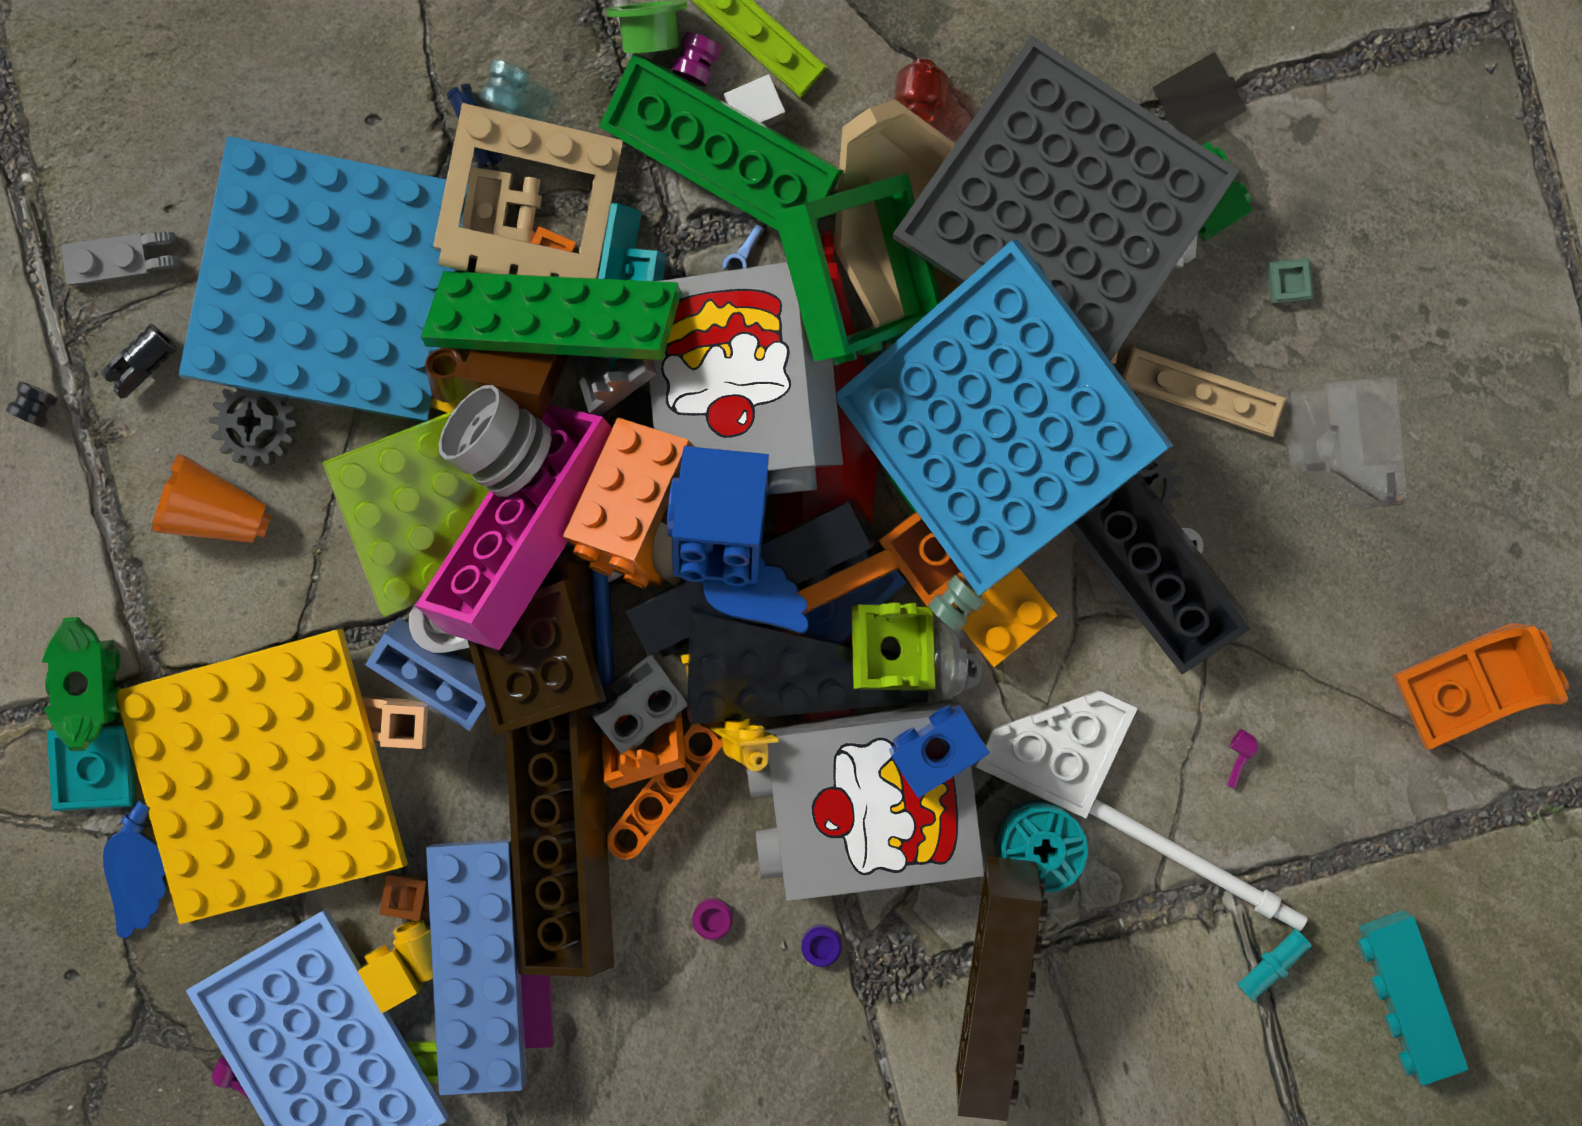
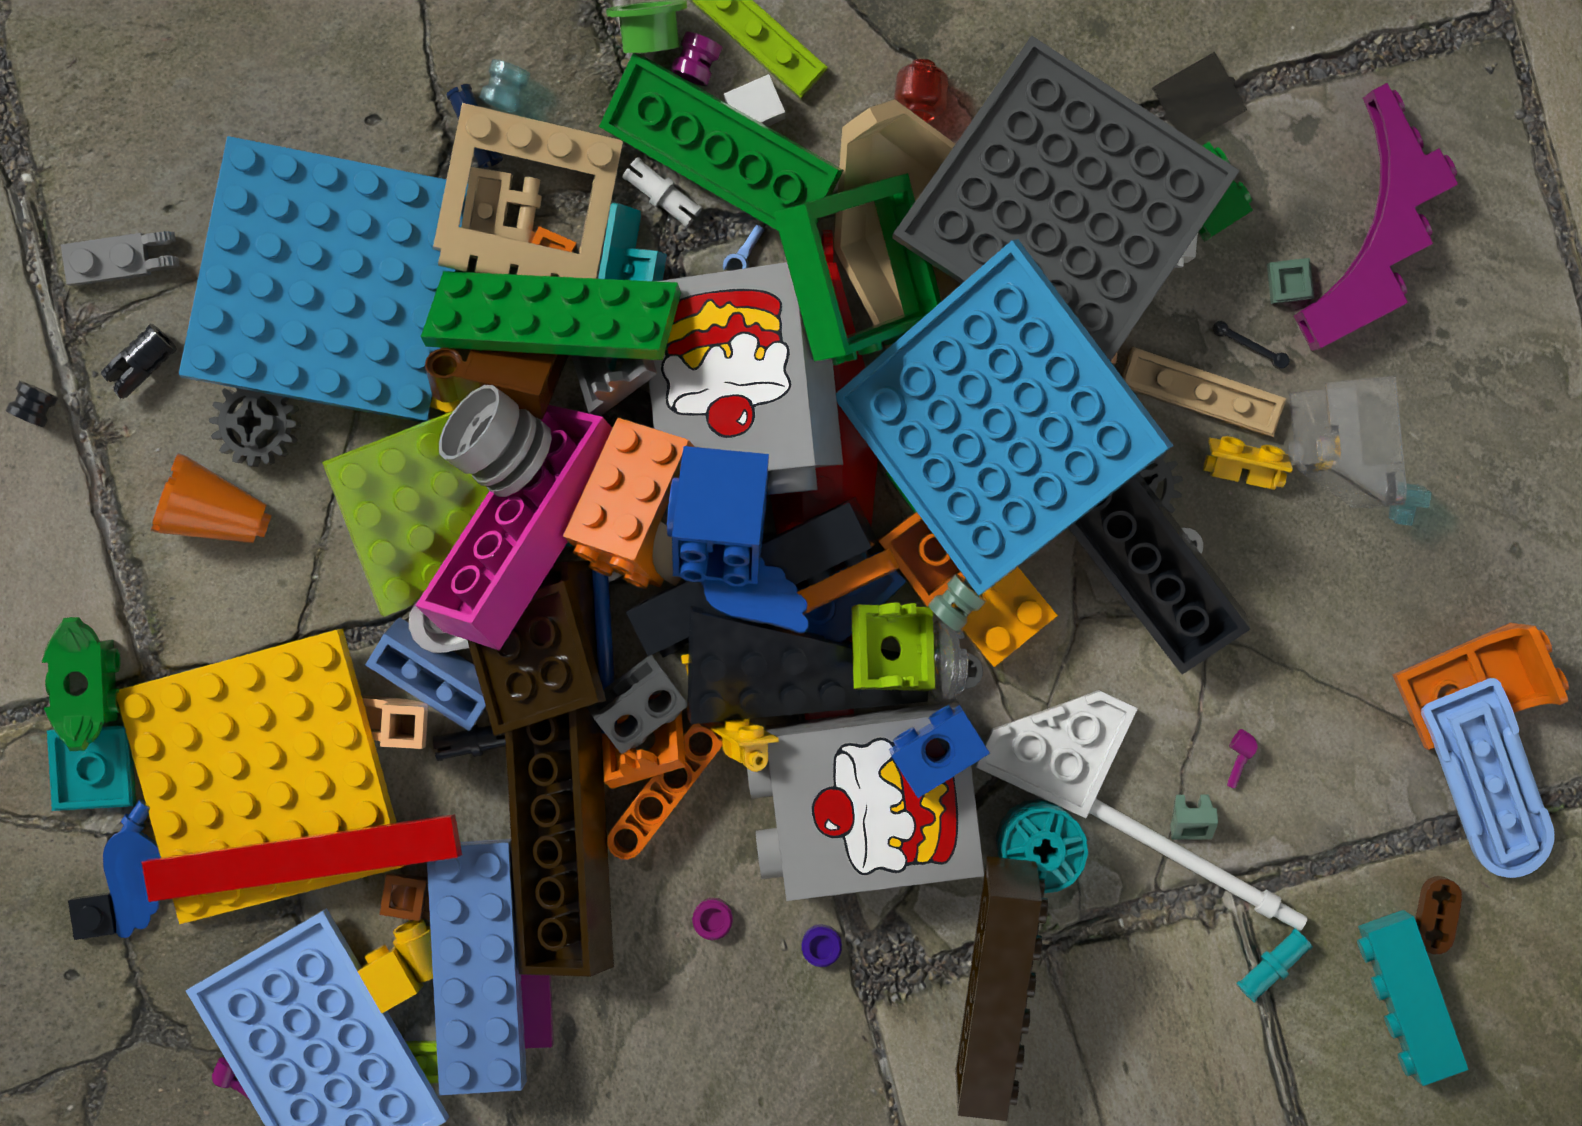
none -> black plate [68,892,117,940]
none -> red tile [141,814,462,902]
none -> black pin [433,724,506,761]
none -> white pin [622,157,702,228]
none -> sand green tile [1170,795,1218,840]
none -> yellow hinge [1203,436,1292,490]
none -> black hinge [1213,320,1290,369]
none -> magenta arch [1293,83,1458,351]
none -> clear light blue tile [1379,480,1432,526]
none -> reddish brown beam [1415,876,1462,955]
none -> light blue piece [1421,678,1554,878]

